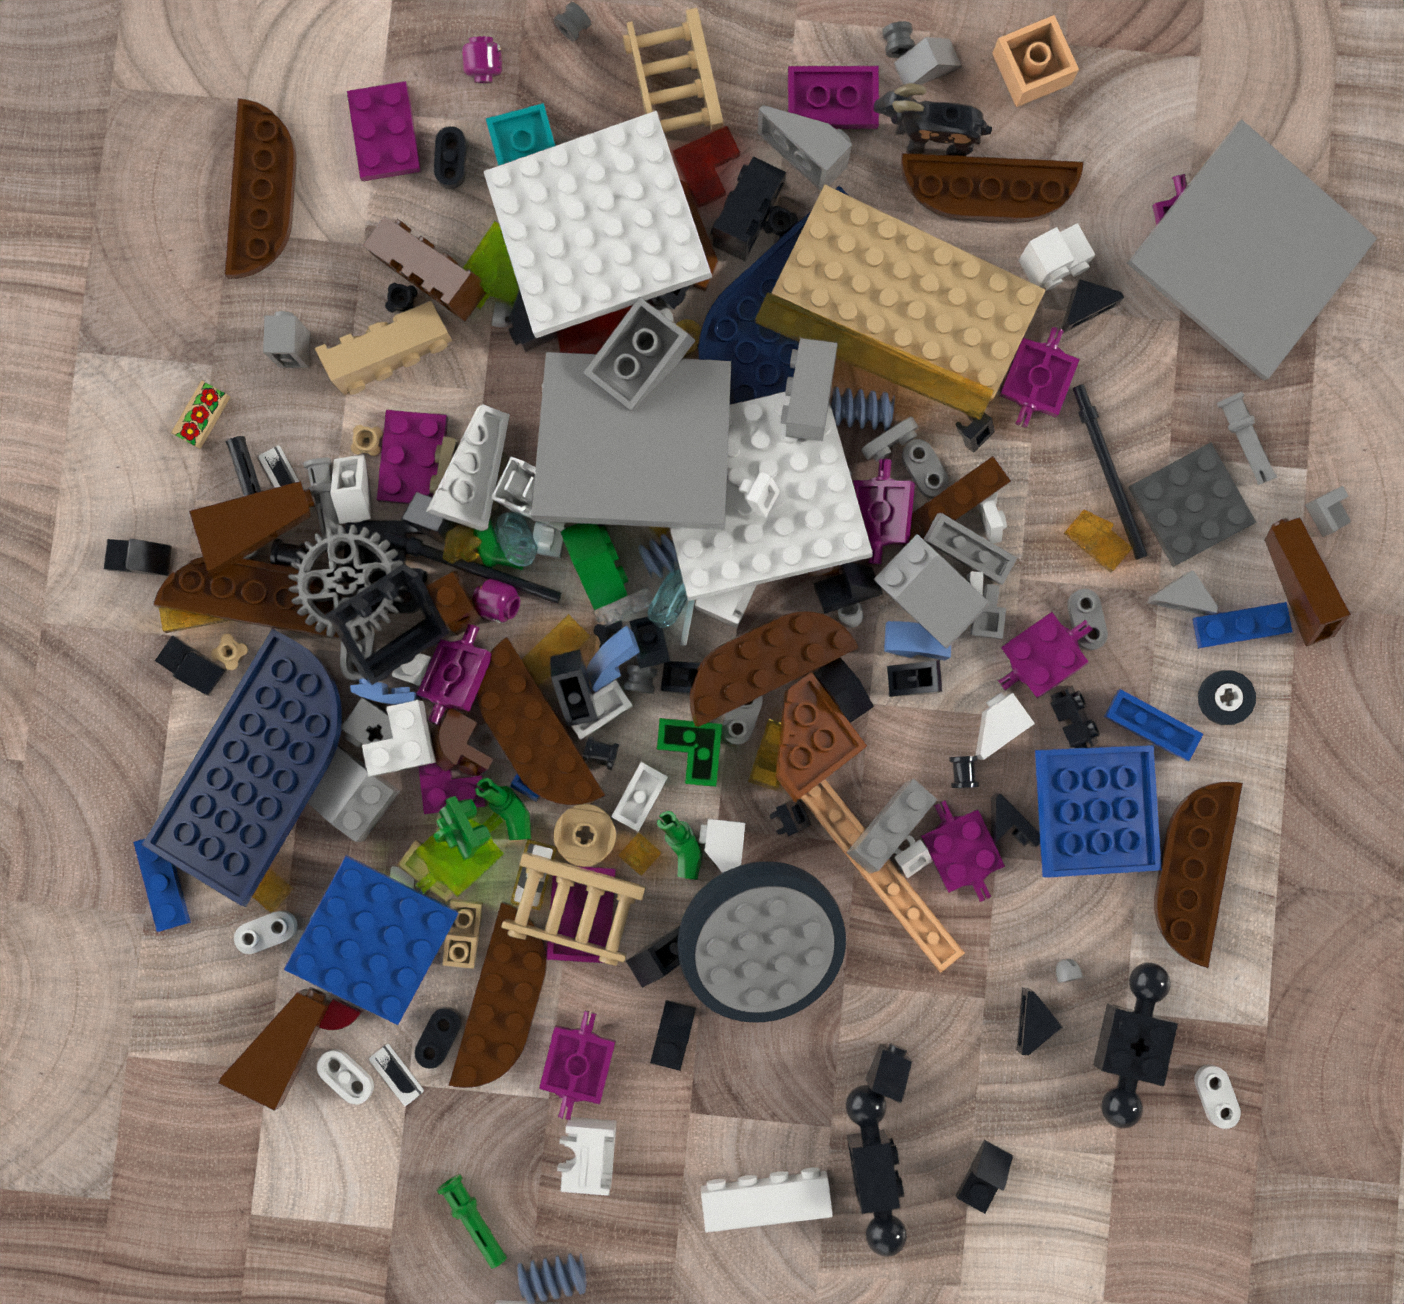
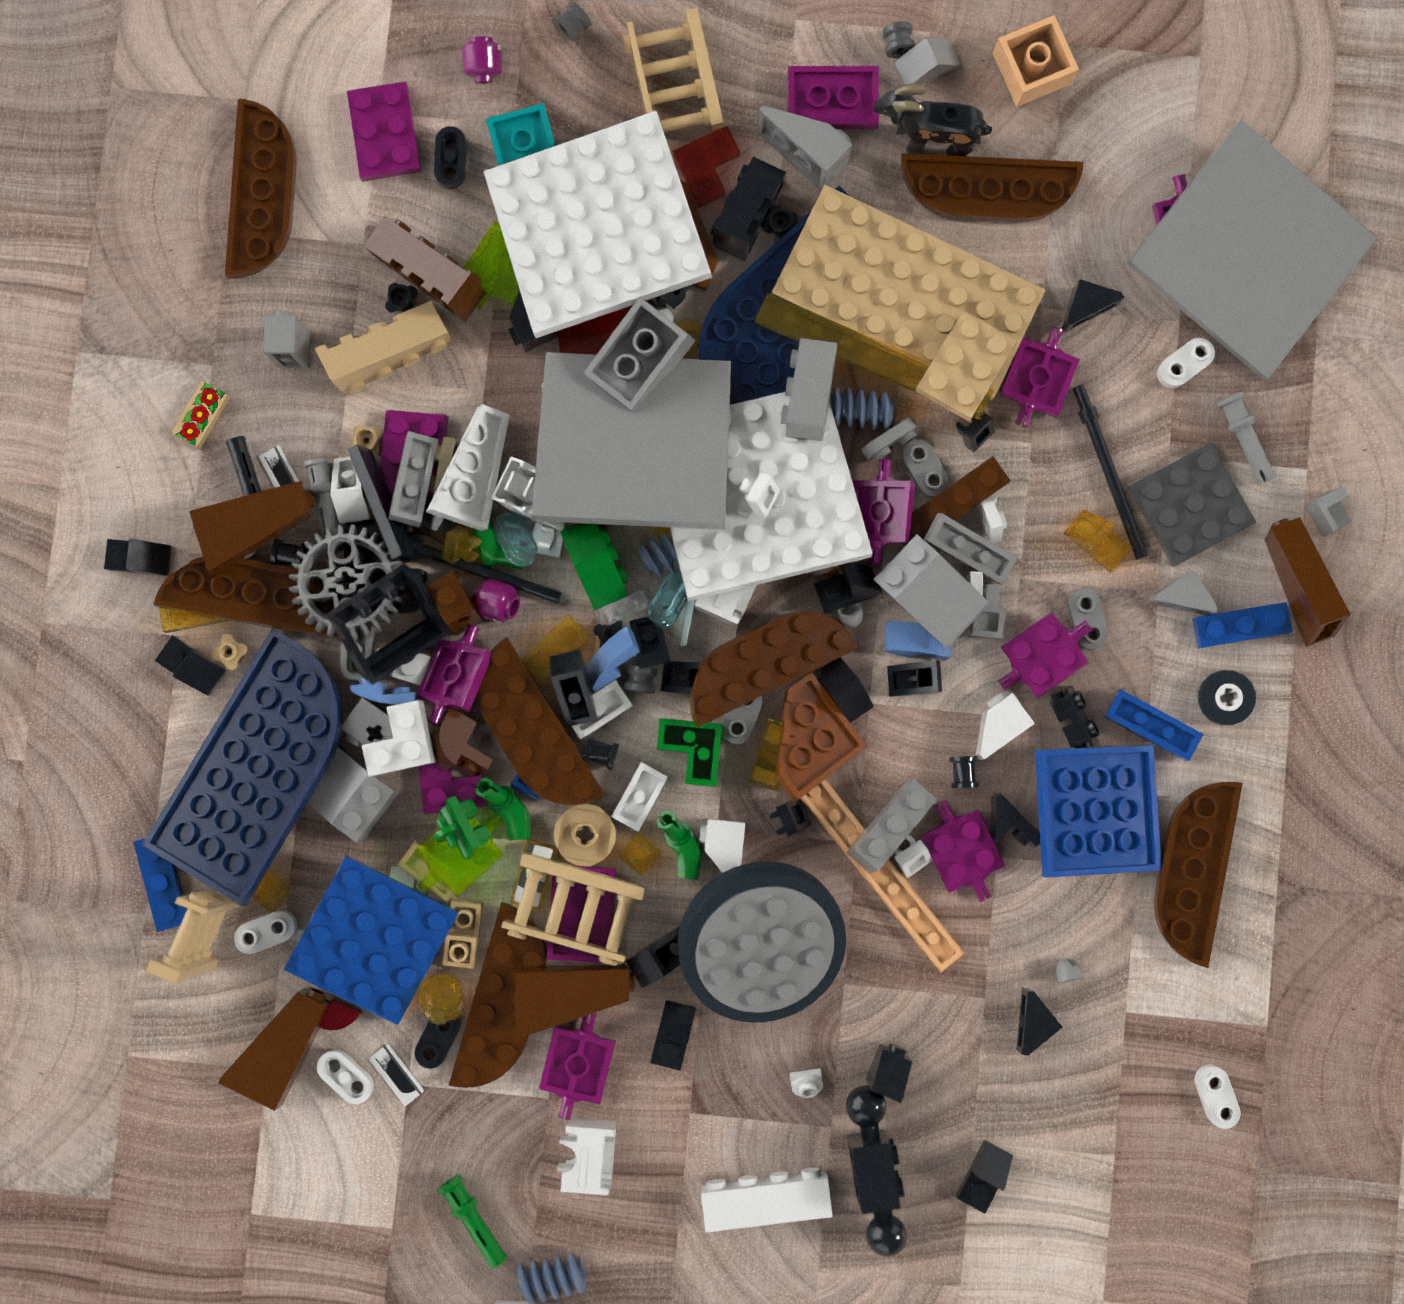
light grey hinge [491,302,512,328] -> none
white brick [1018,223,1095,291] -> none
black brick [1093,962,1178,1129] -> none
none -> tan fence [145,889,242,984]
none -> black tile [348,444,416,563]
none -> light grey plate [388,431,438,527]
none -> clear yellow wheel [418,973,465,1024]
none -> reddish brown slope [512,964,635,1038]
none -> white plate [789,1068,823,1098]
none -> tan plate [916,310,1017,422]
none -> white plate [1157,338,1215,388]

